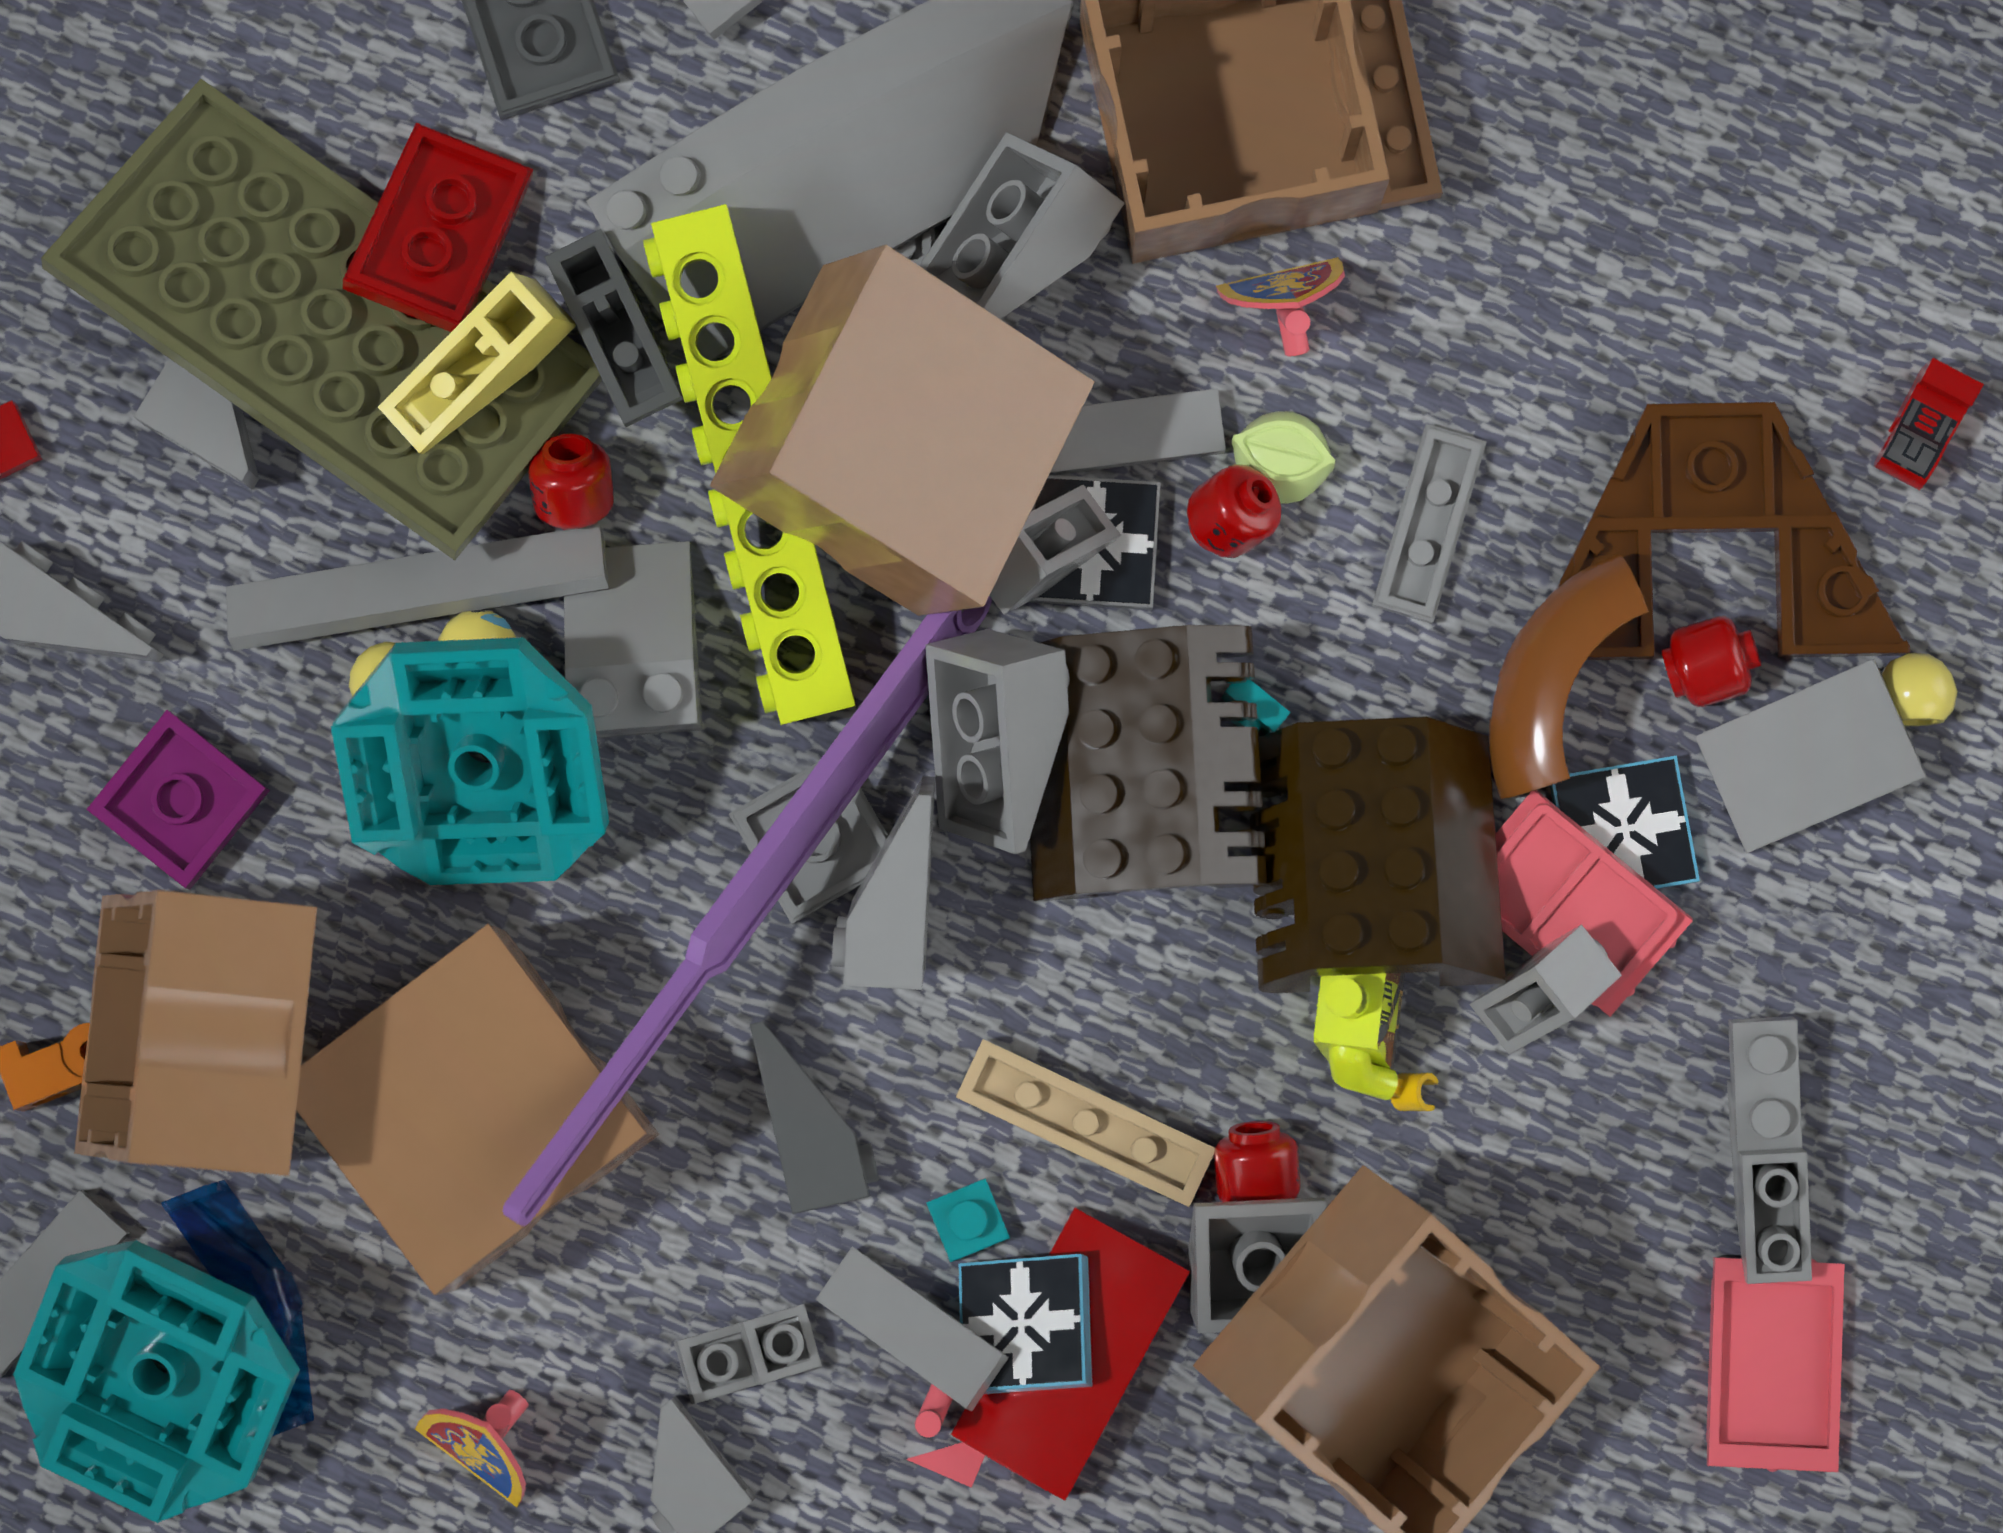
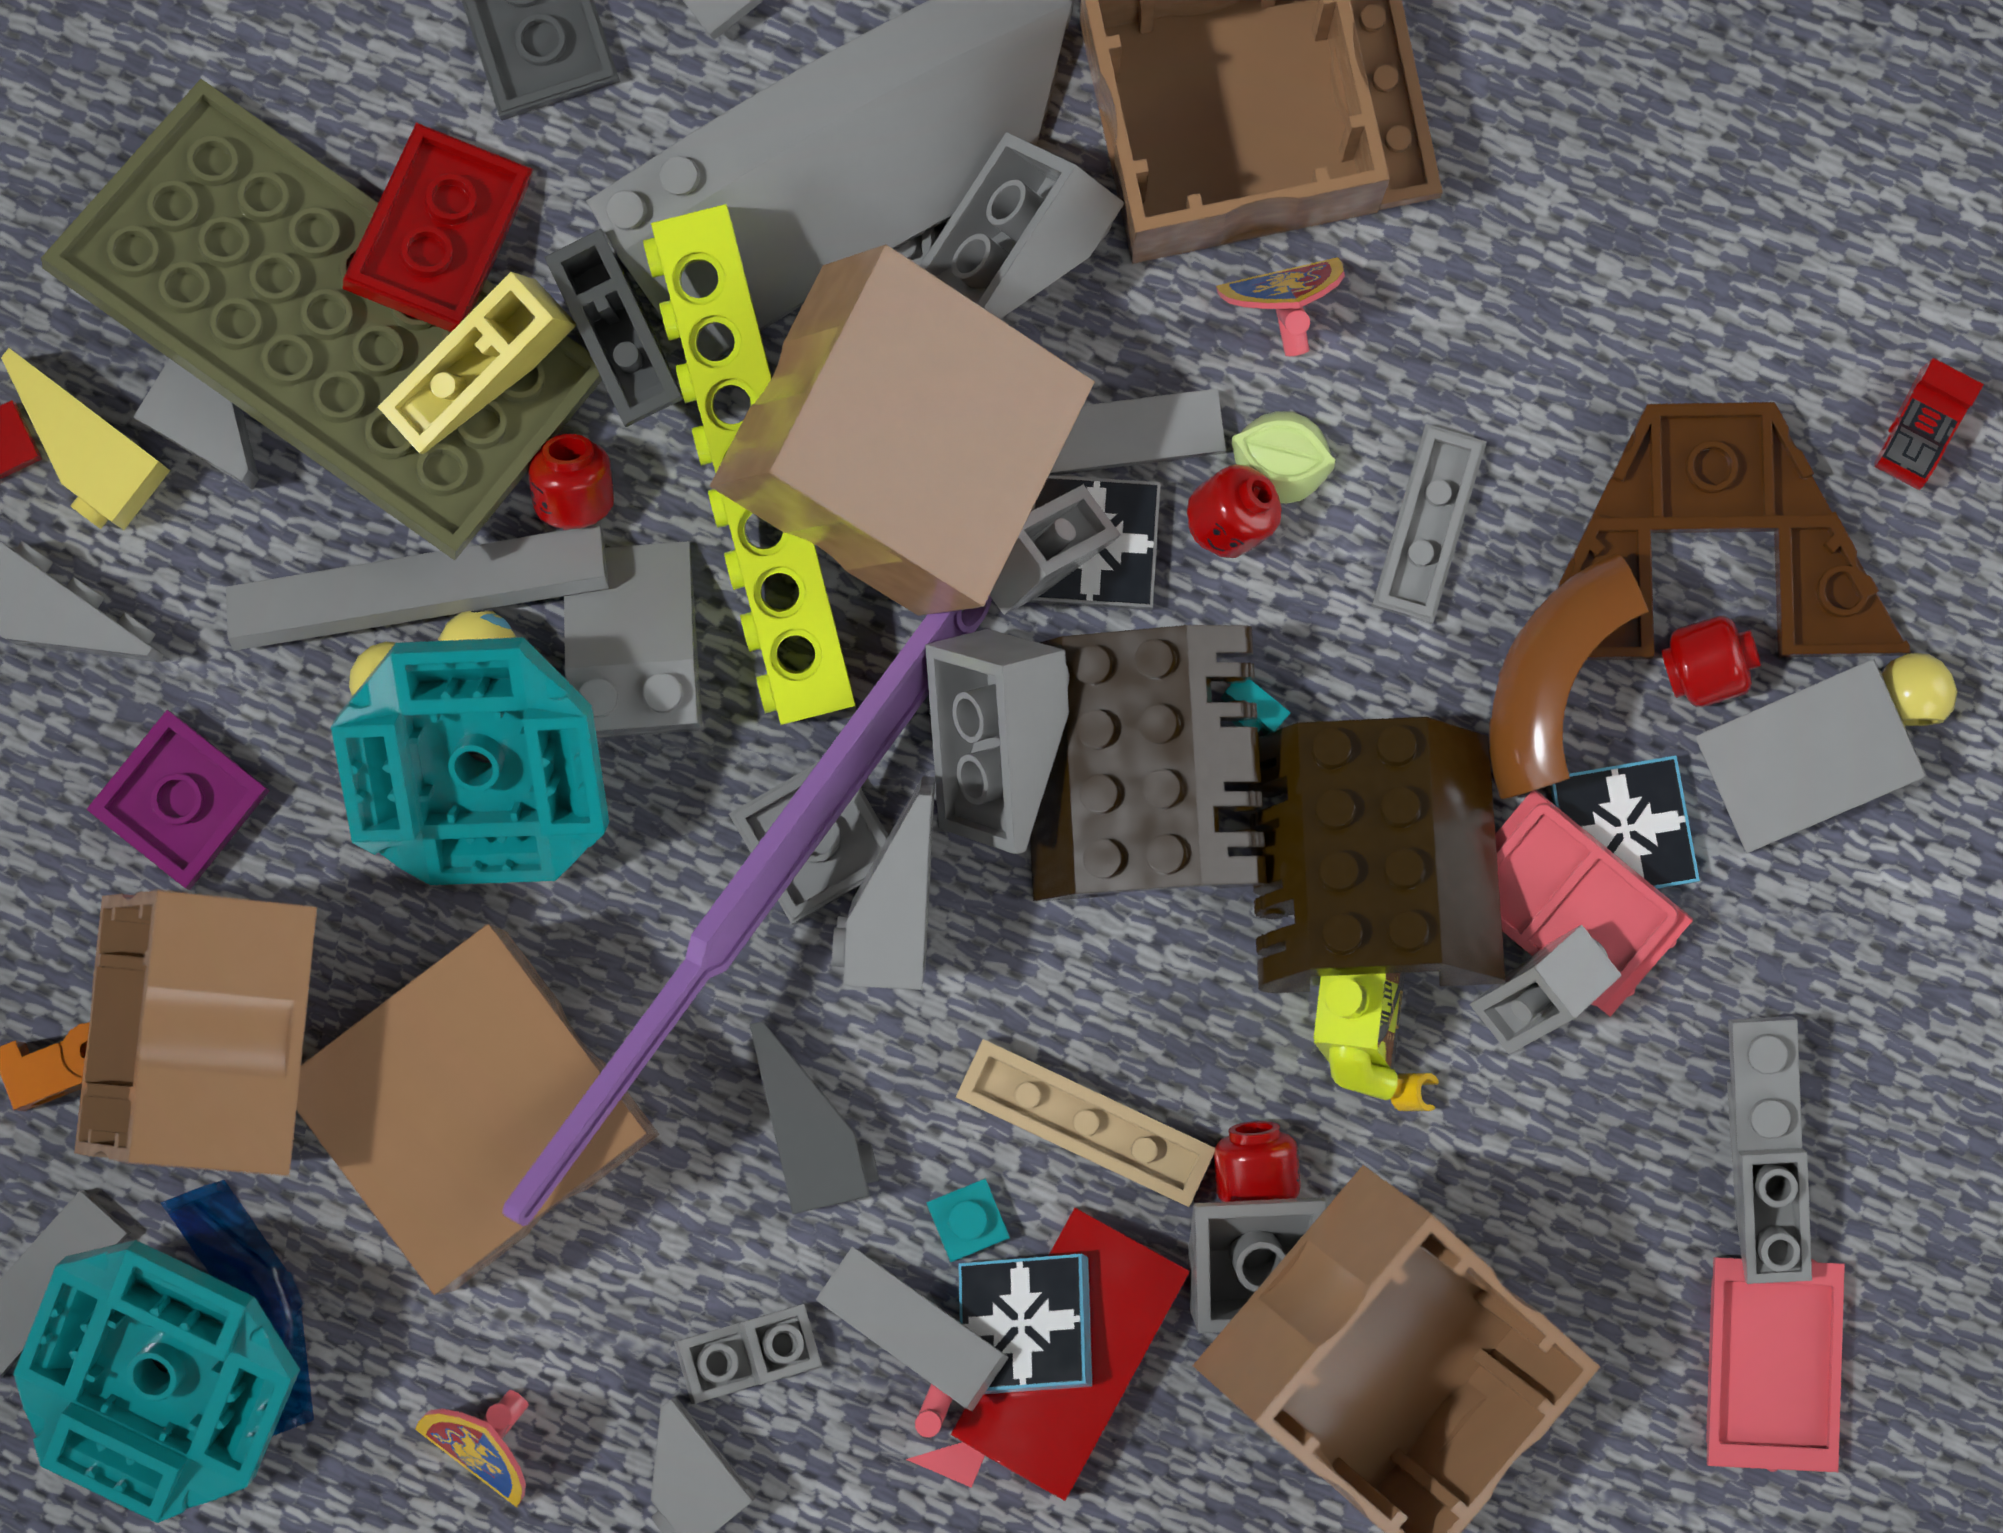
none -> light yellow slope [1,348,170,530]

